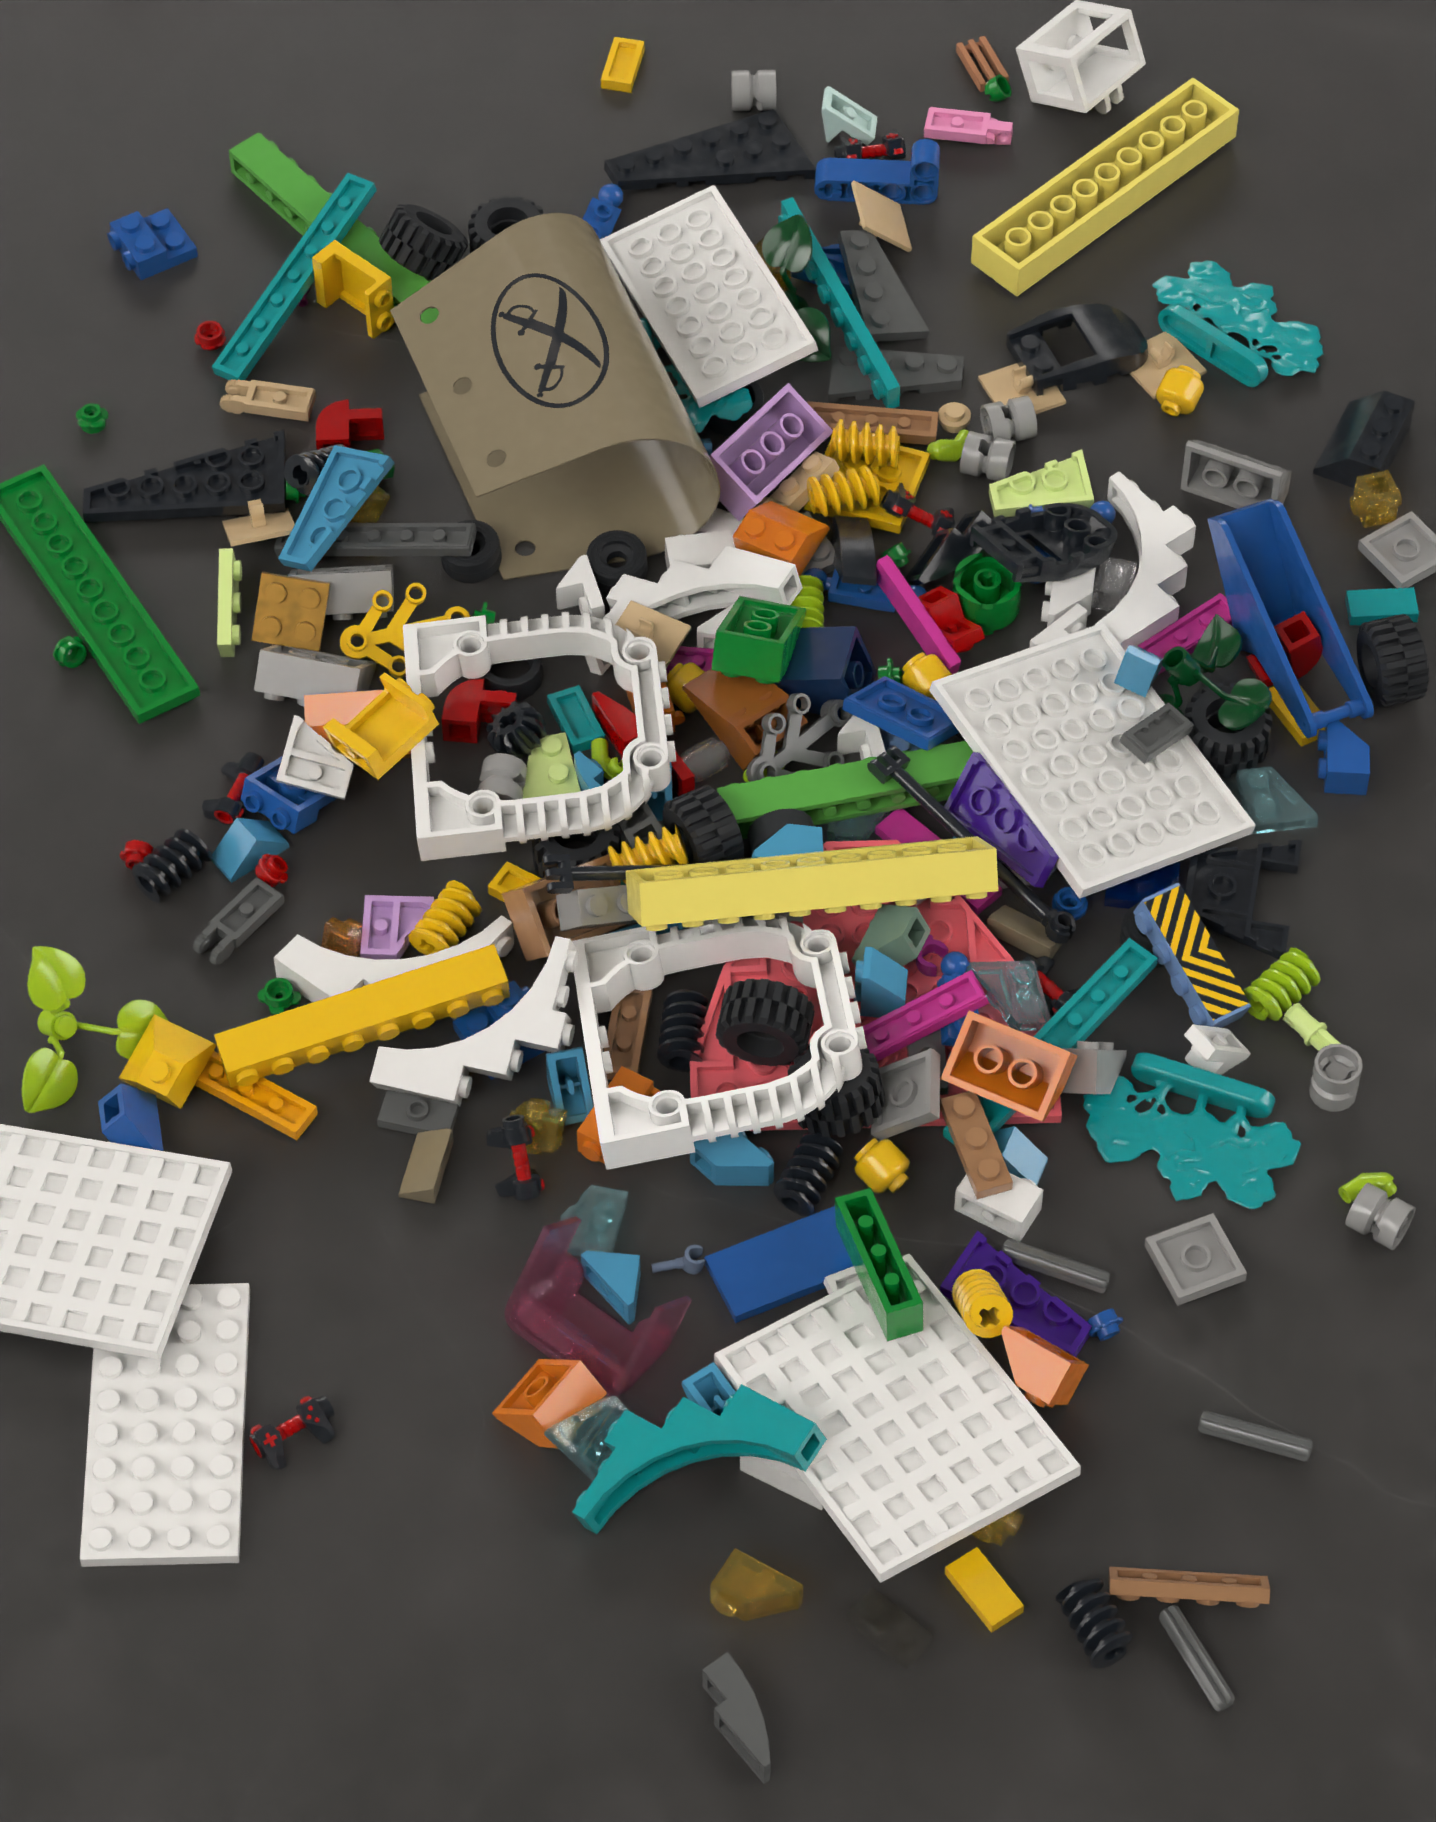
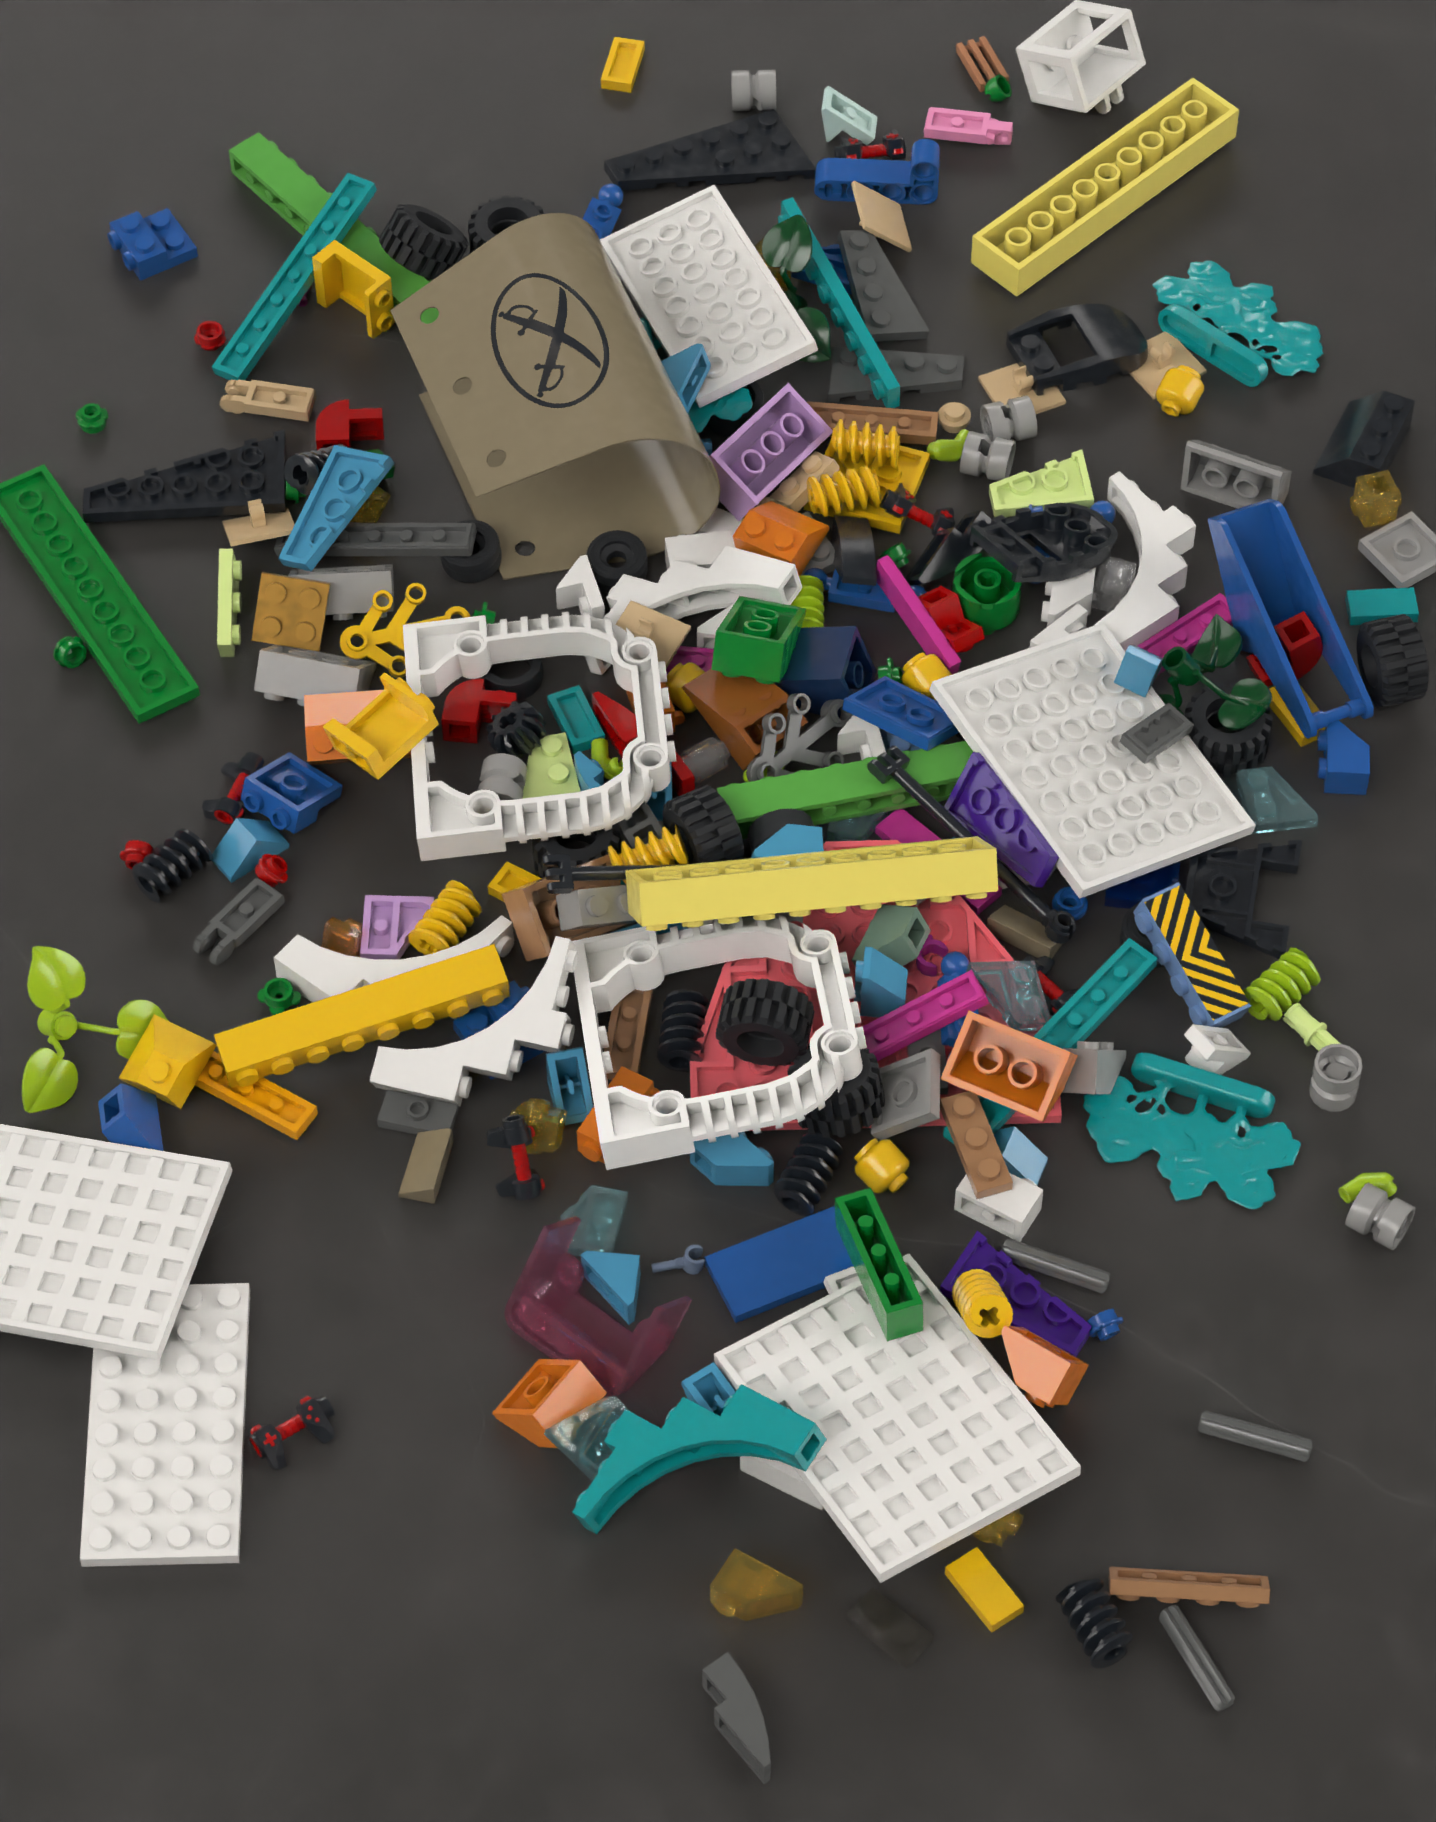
white wing [276,715,354,800] -> none
light grey plate [1144,1213,1247,1306] -> none
none -> dark azure slope [661,344,711,413]

